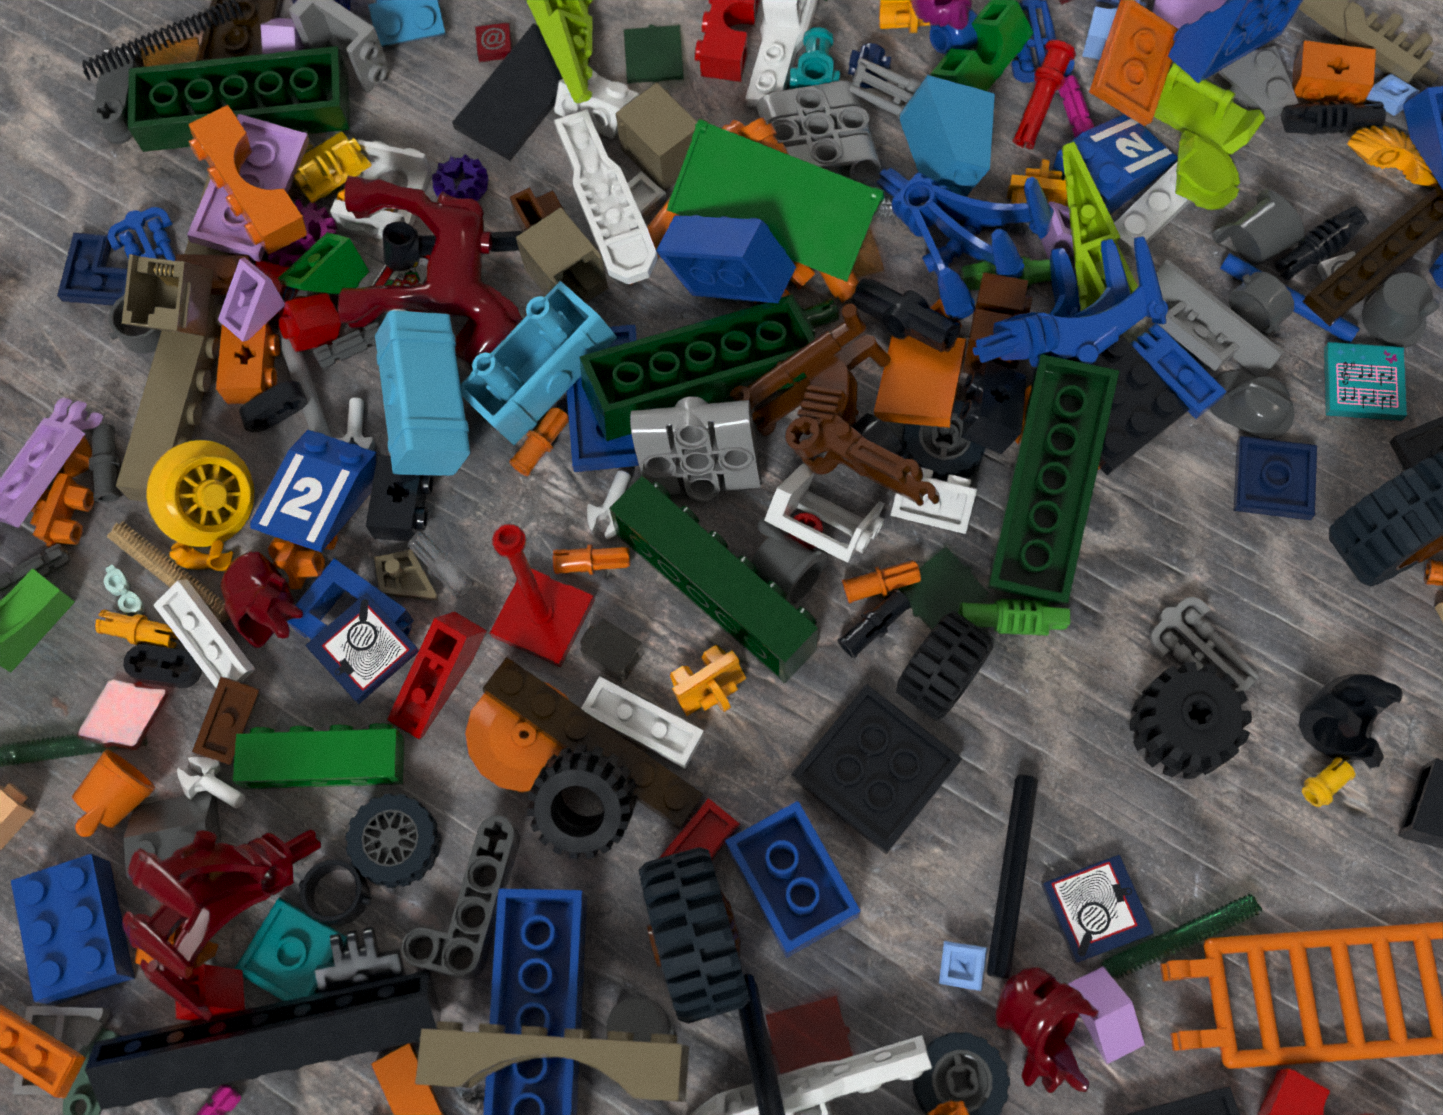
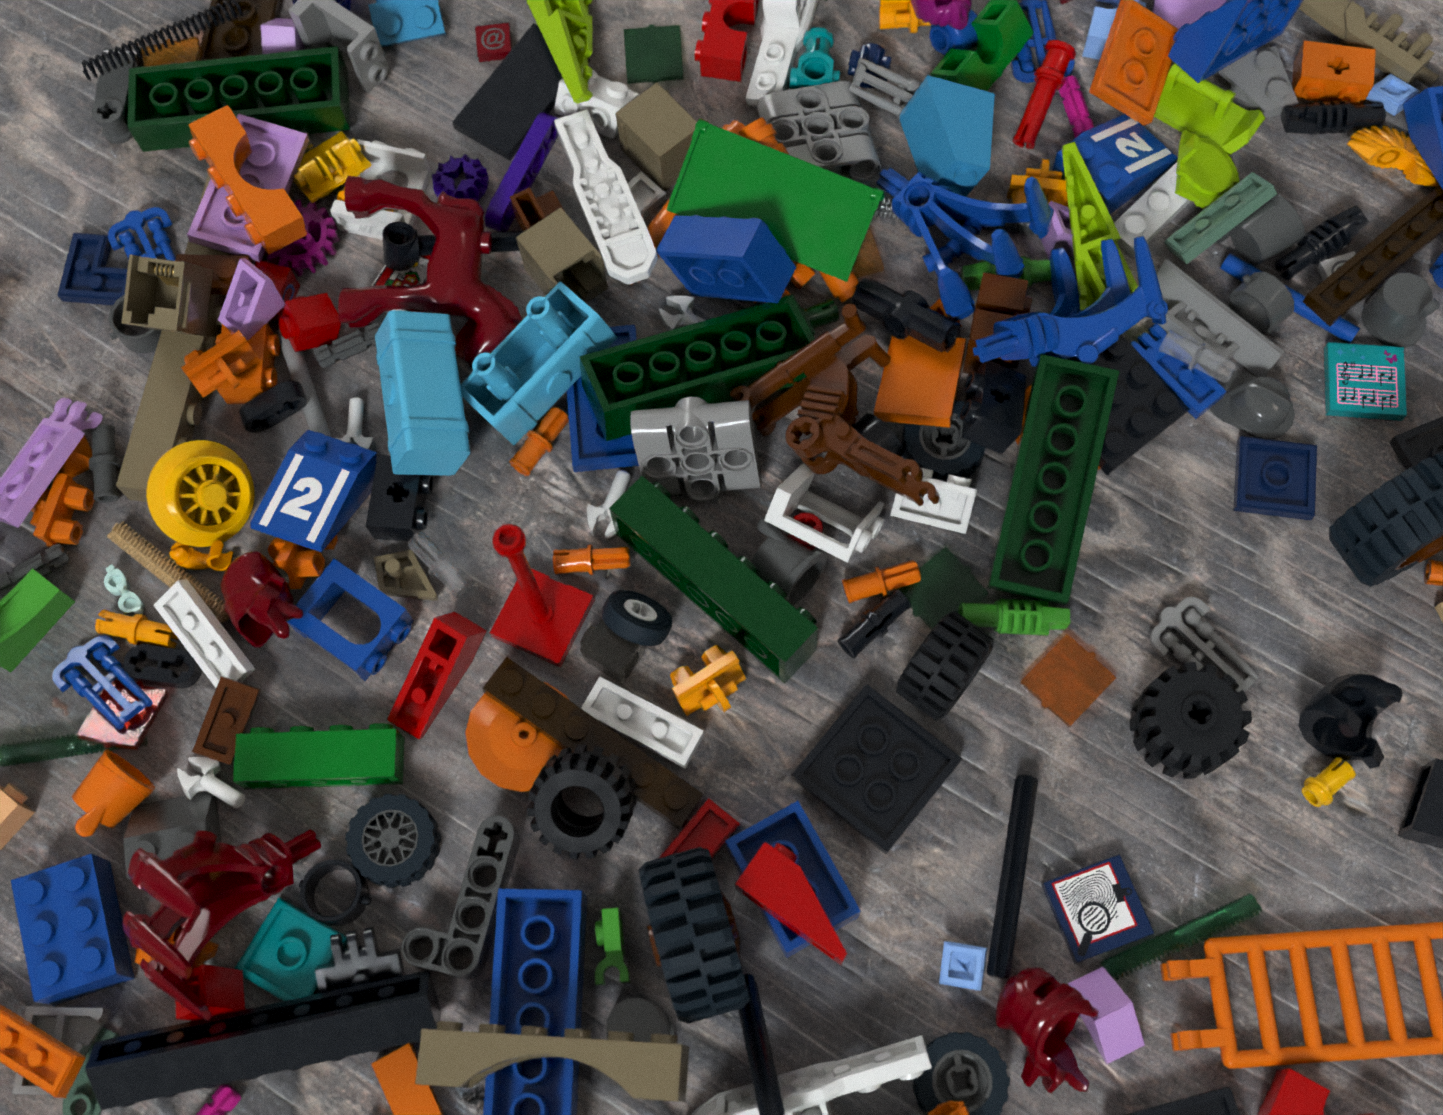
green slope [278,232,370,294] -> none
tile [305,593,419,705] -> none
clear red piece [765,996,853,1074] -> none
none -> blue piece [52,635,153,730]
none -> orange hips [181,329,260,398]
none -> dark purple beam [484,112,559,232]
none -> bright green plate [595,908,630,986]
none -> black bush [602,590,672,646]
none -> white bar [659,295,705,331]
none -> red slope [735,842,847,965]
none -> clear orange piece [1020,634,1117,727]
none -> clear axle [1159,330,1237,383]
none -> sand green tile [1164,172,1277,264]

